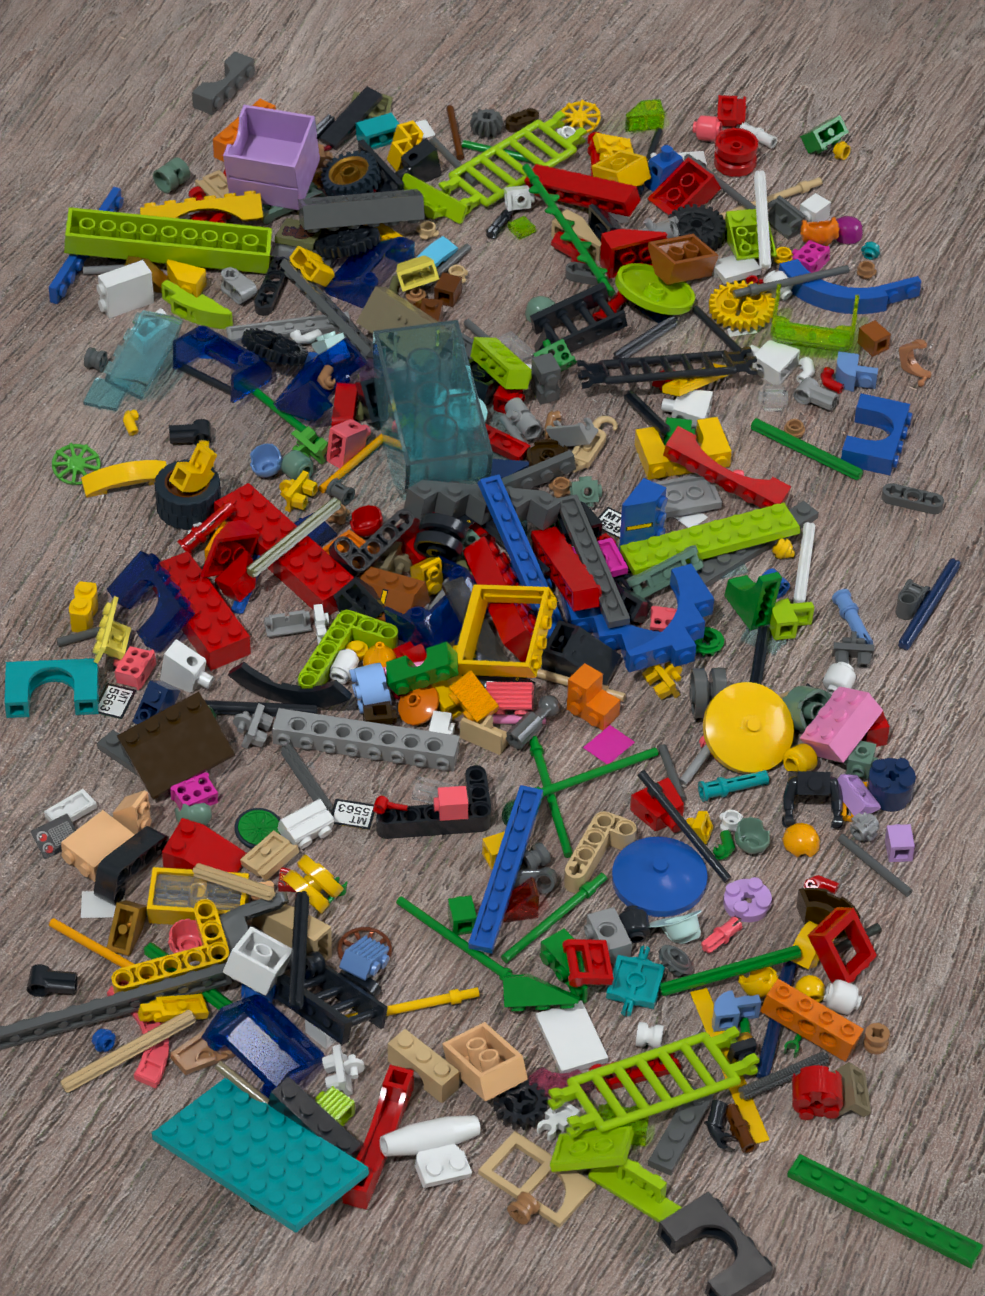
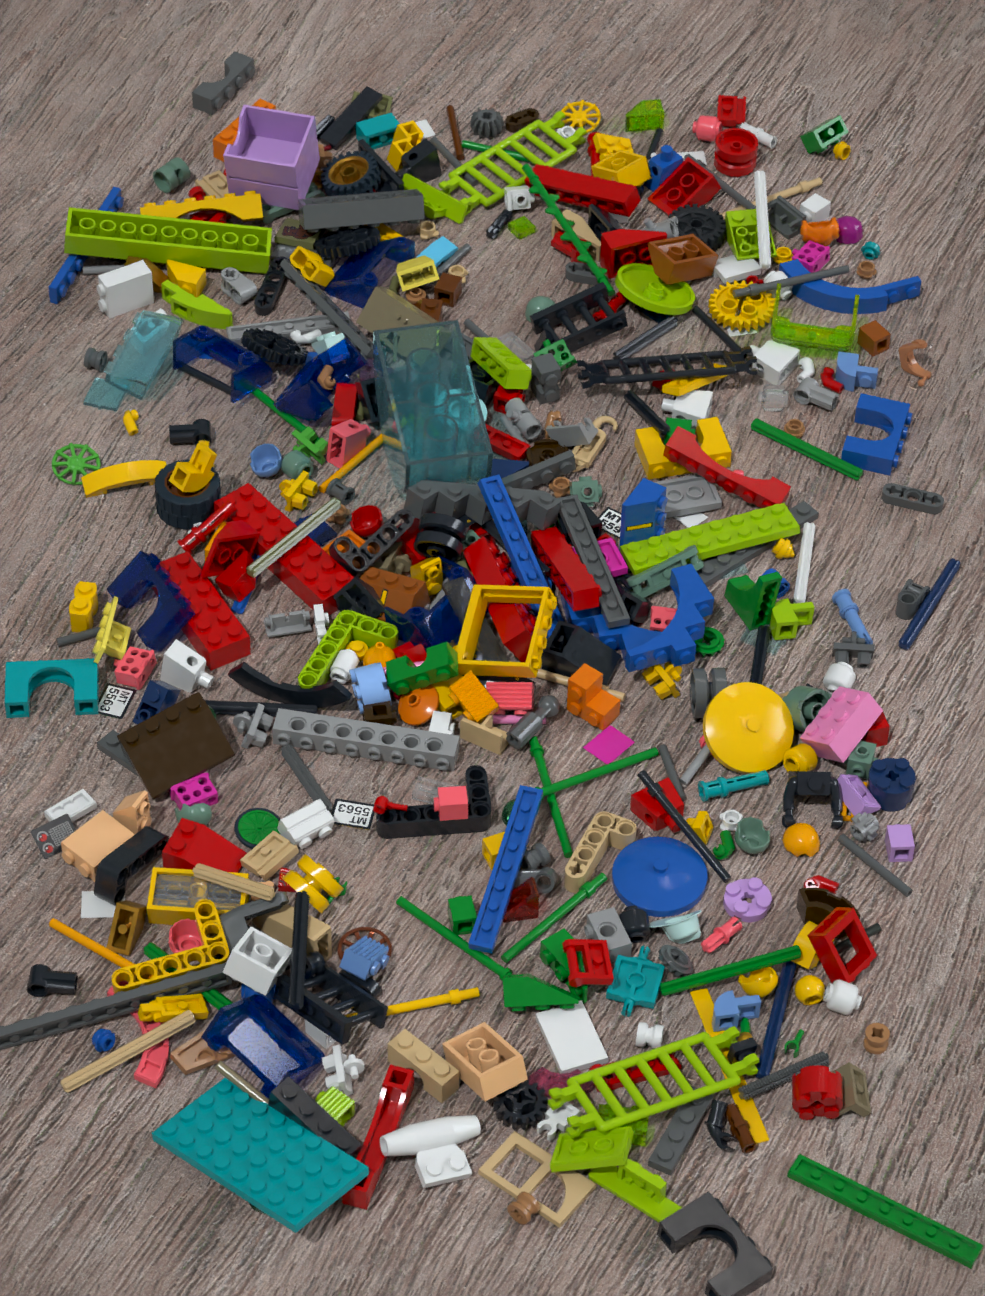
orange brick [760,979,864,1062] -> none

